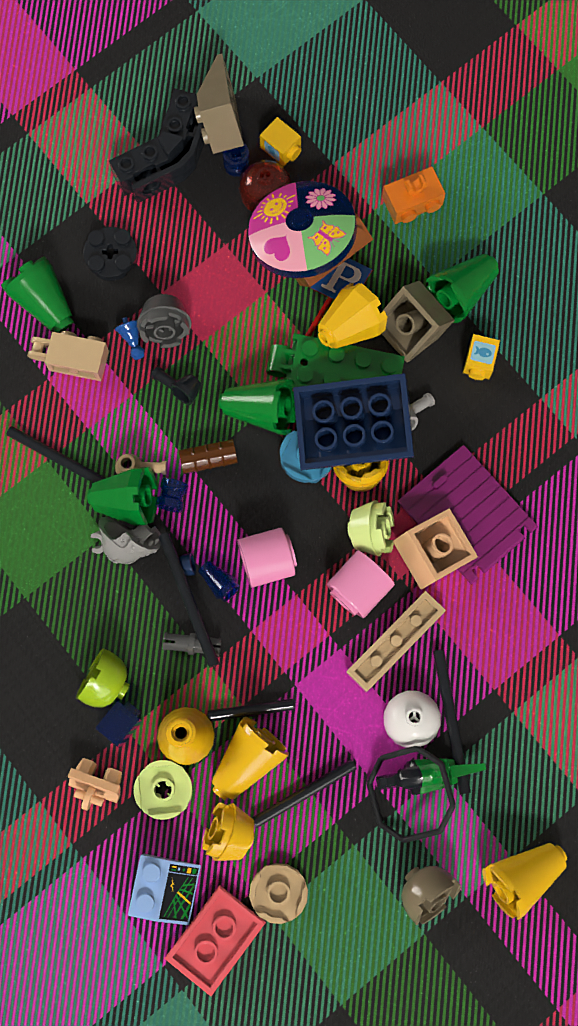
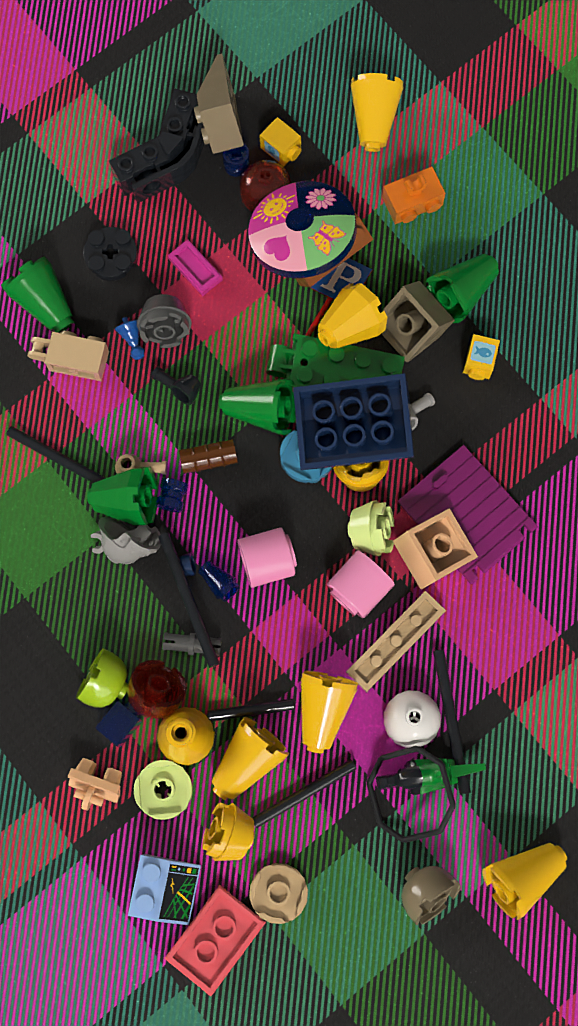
none -> clear red cylinder [127,660,187,719]
none -> dark pink tile [167,239,223,297]
none -> yellow cone [301,671,358,753]
none -> yellow cone [351,73,403,152]

